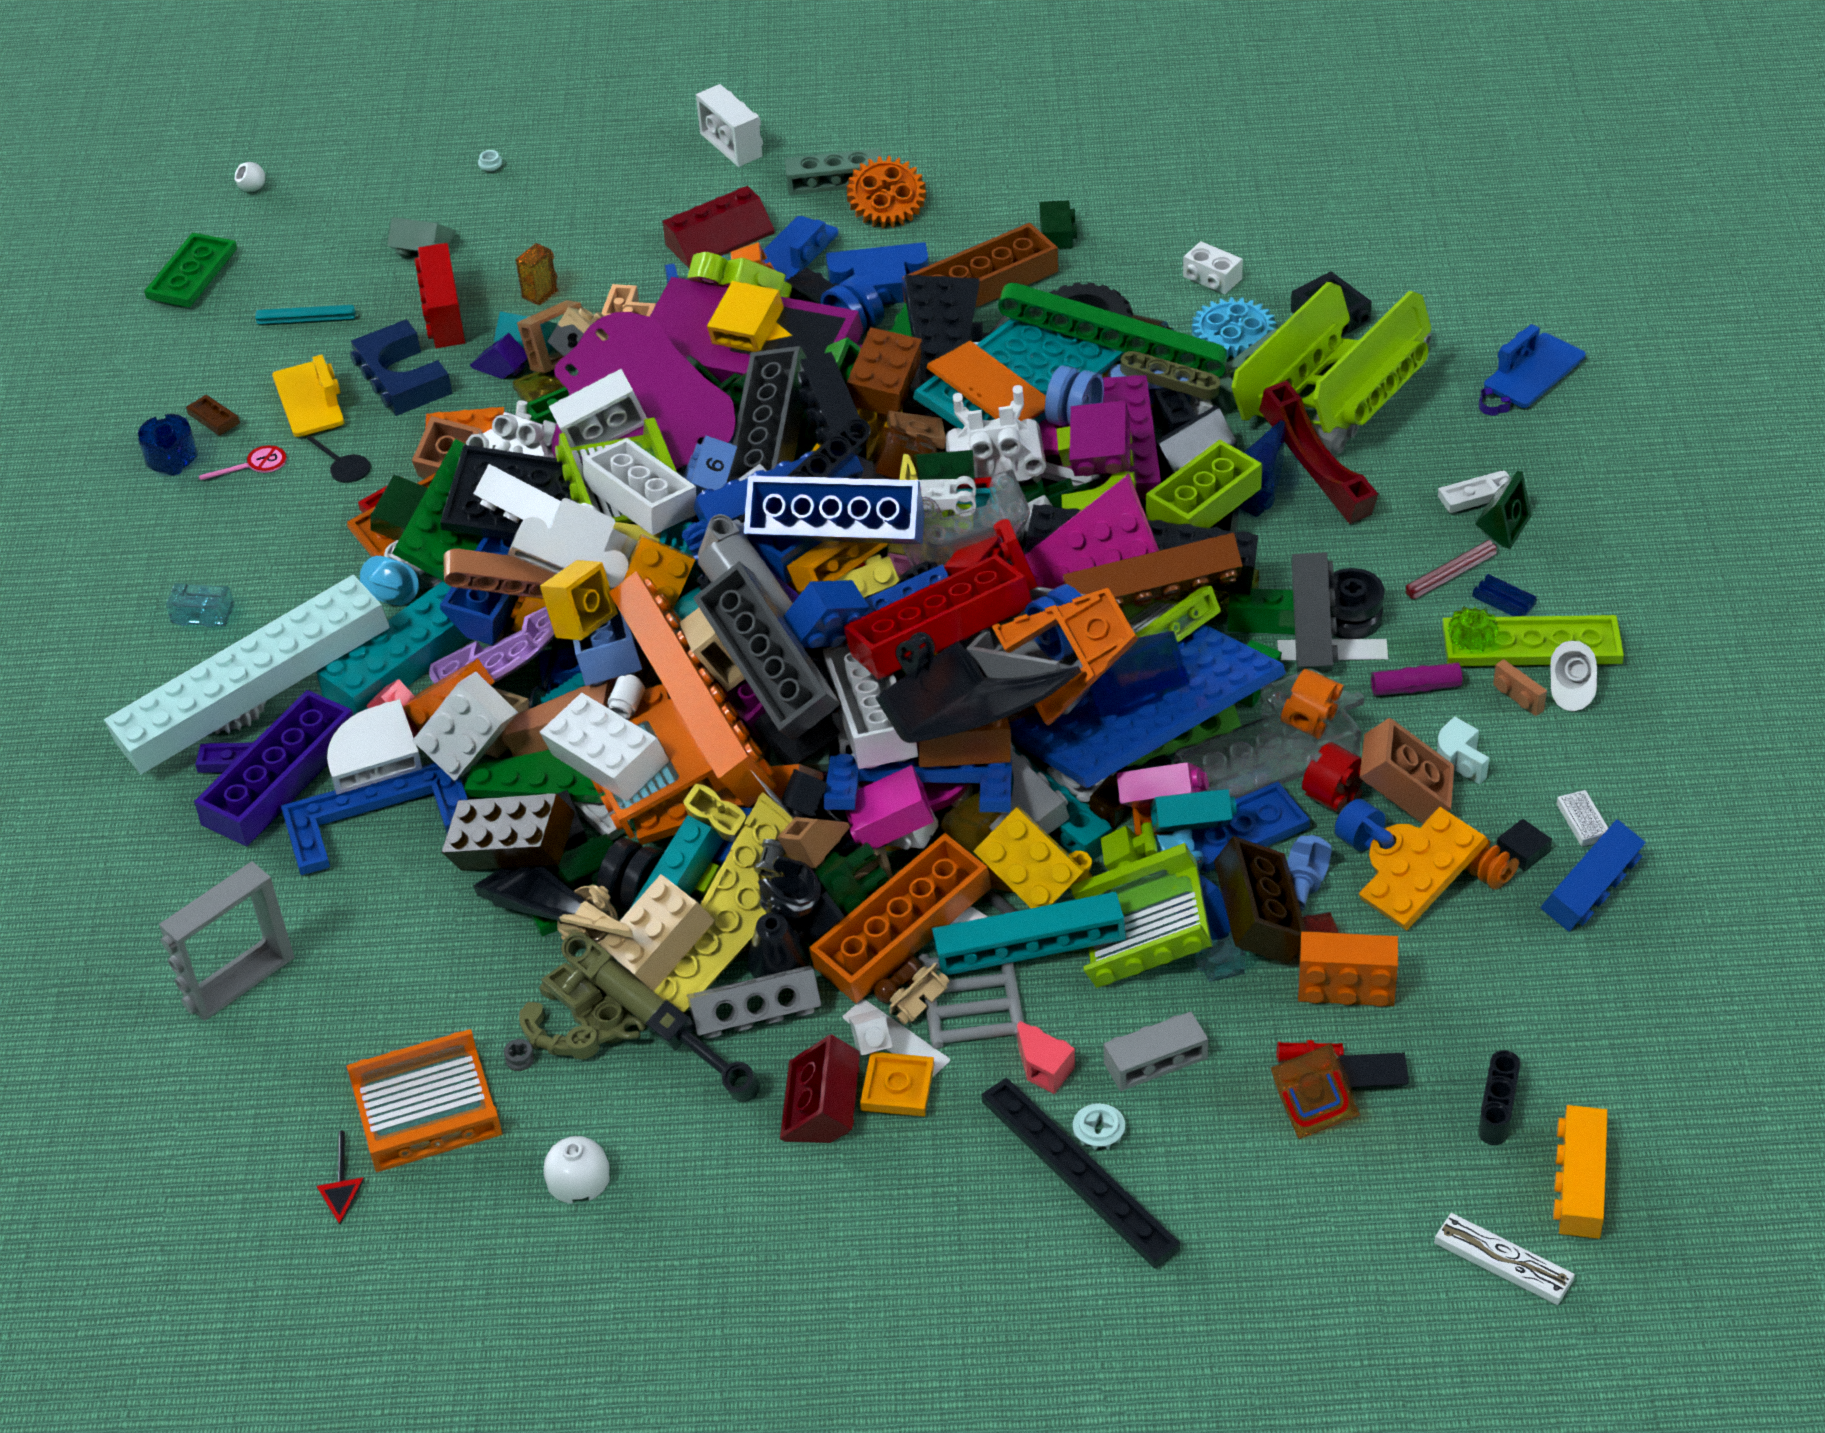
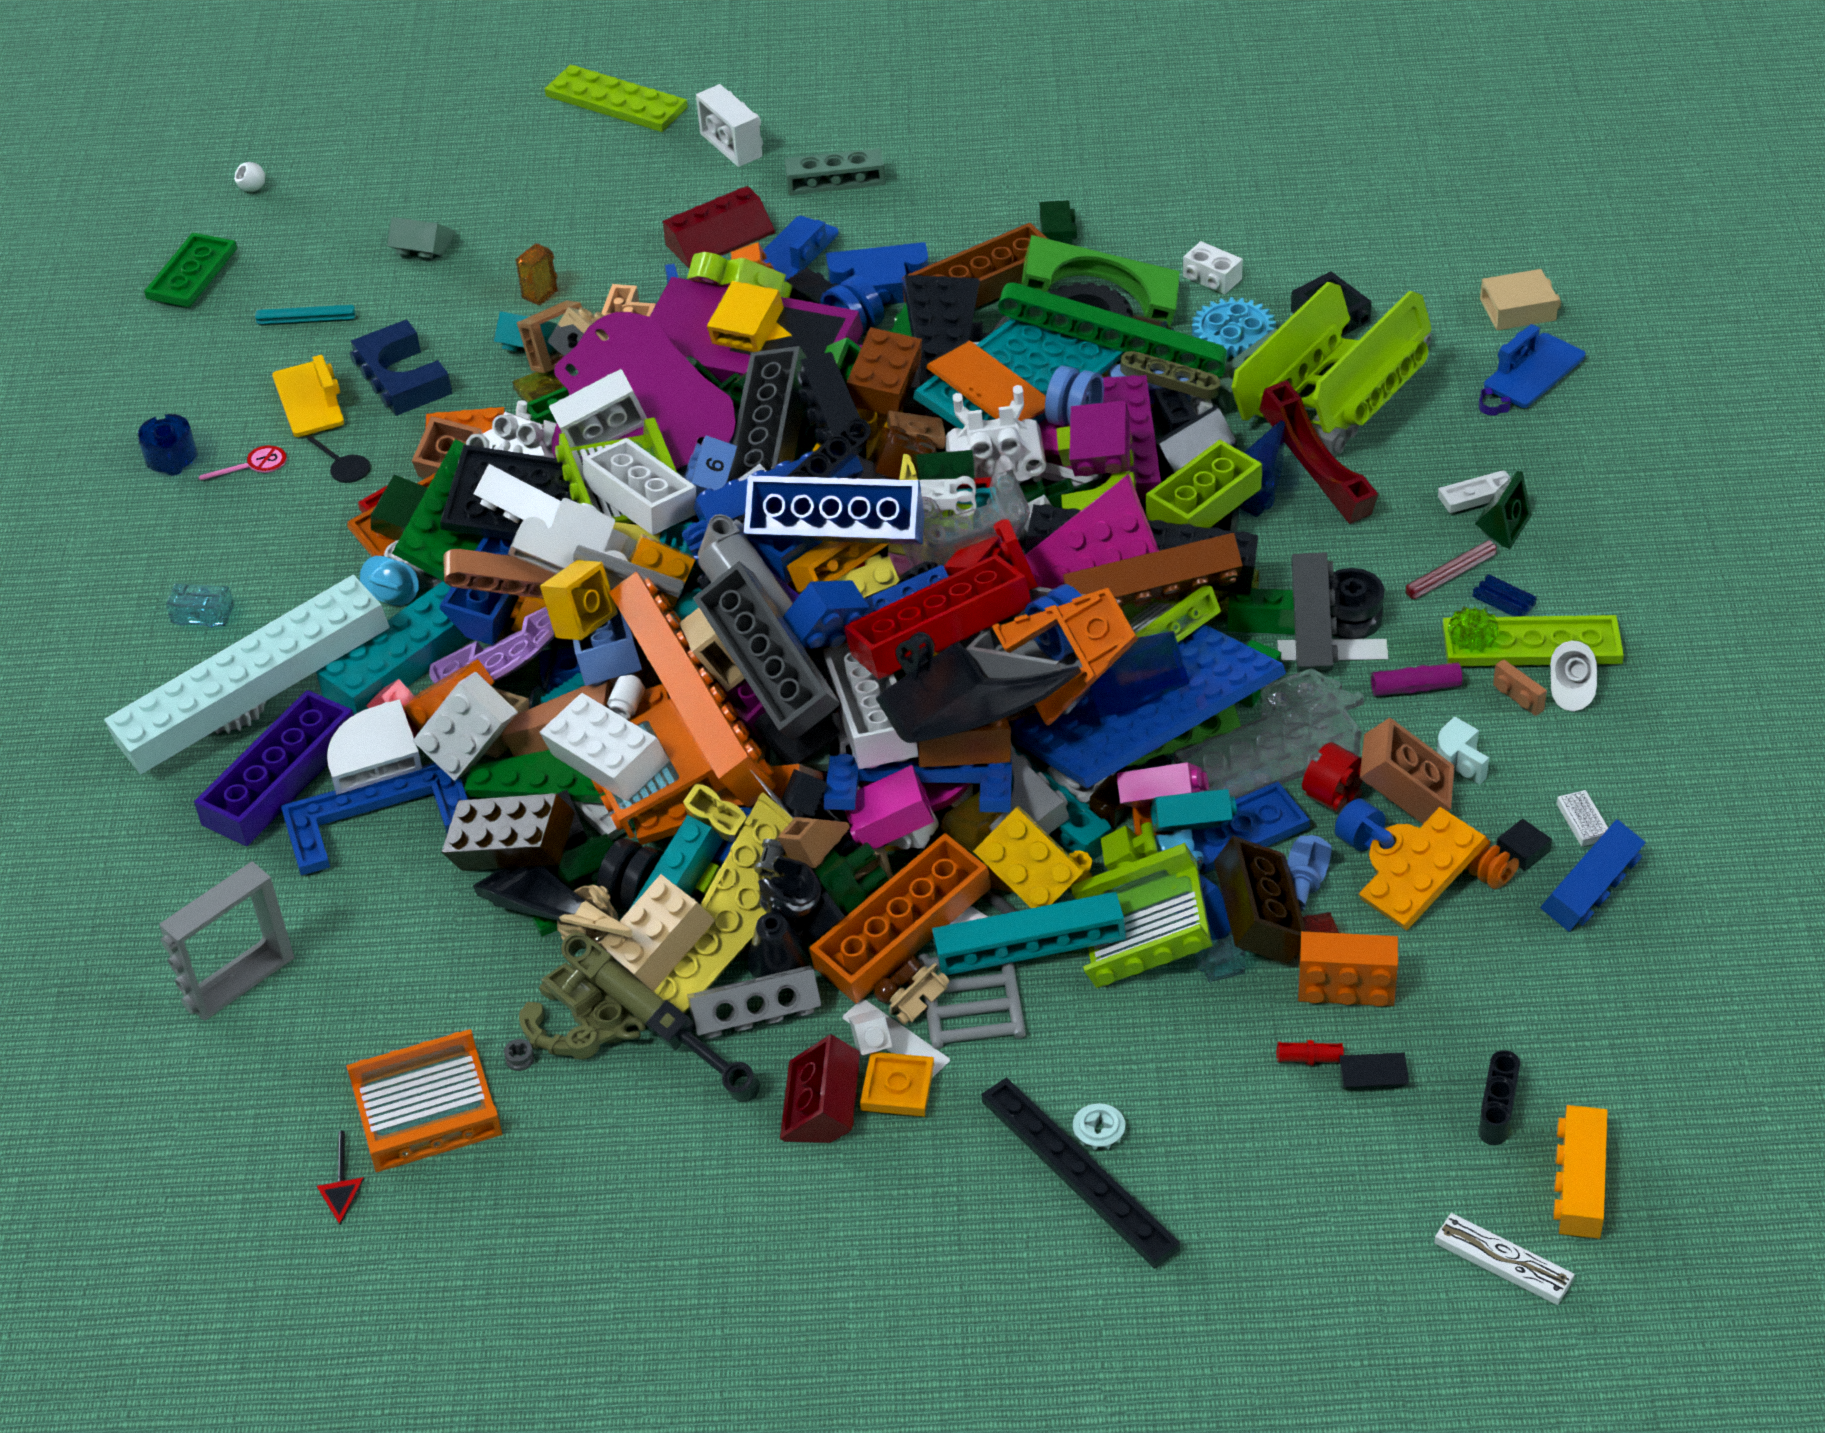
reddish brown plate [186,394,240,436] -> none
dark purple plate [195,742,253,773] -> none
red brick [414,243,465,349] -> none
dark purple slope [470,332,527,379] -> none
light aqua plate [478,150,502,172] -> none
white cylinder [544,1136,610,1203] -> none
orange gear [847,156,926,229] -> none
coral slope [1017,1021,1075,1094] -> none
light grey brick [1104,1011,1208,1091] -> none
clear orange slope [1271,1044,1360,1139] -> none
orange brick [1280,669,1344,740] -> none
none -> lime plate [544,64,688,132]
none -> light grey axle [573,545,684,597]
none -> bright green arch [1021,235,1180,327]
none -> tan brick [1480,269,1561,330]

